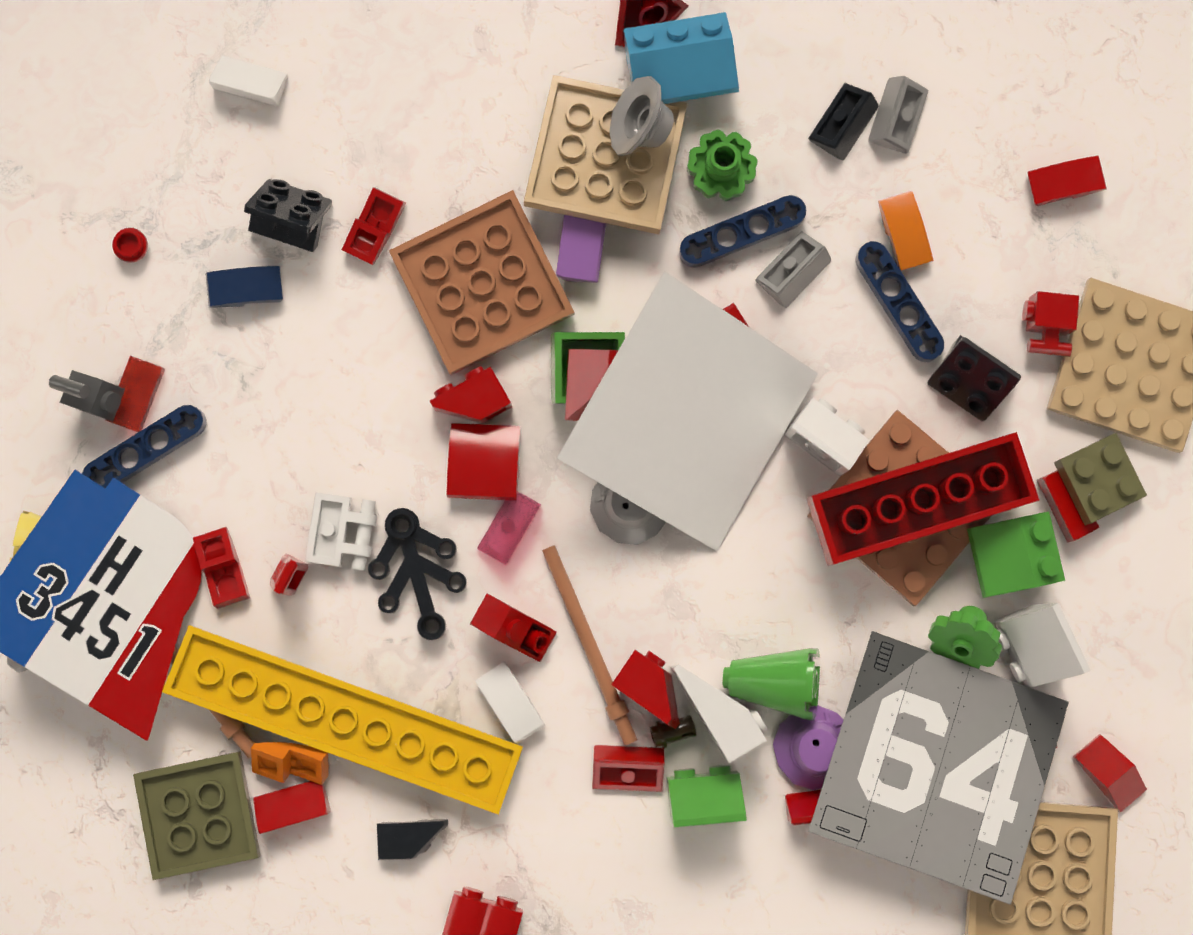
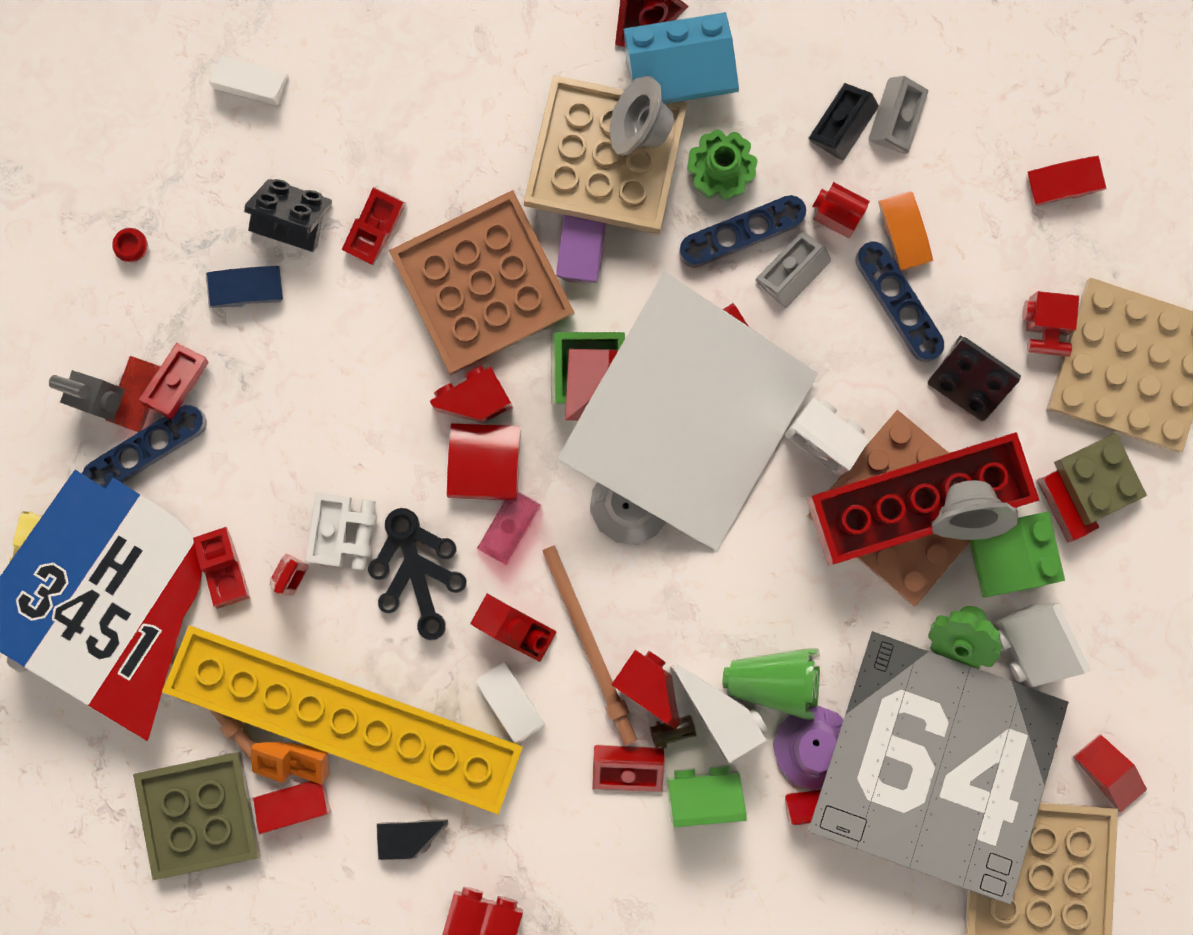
none -> plate [139,342,209,420]
none -> red brick [812,182,870,239]
none -> light grey hat [932,480,1018,540]

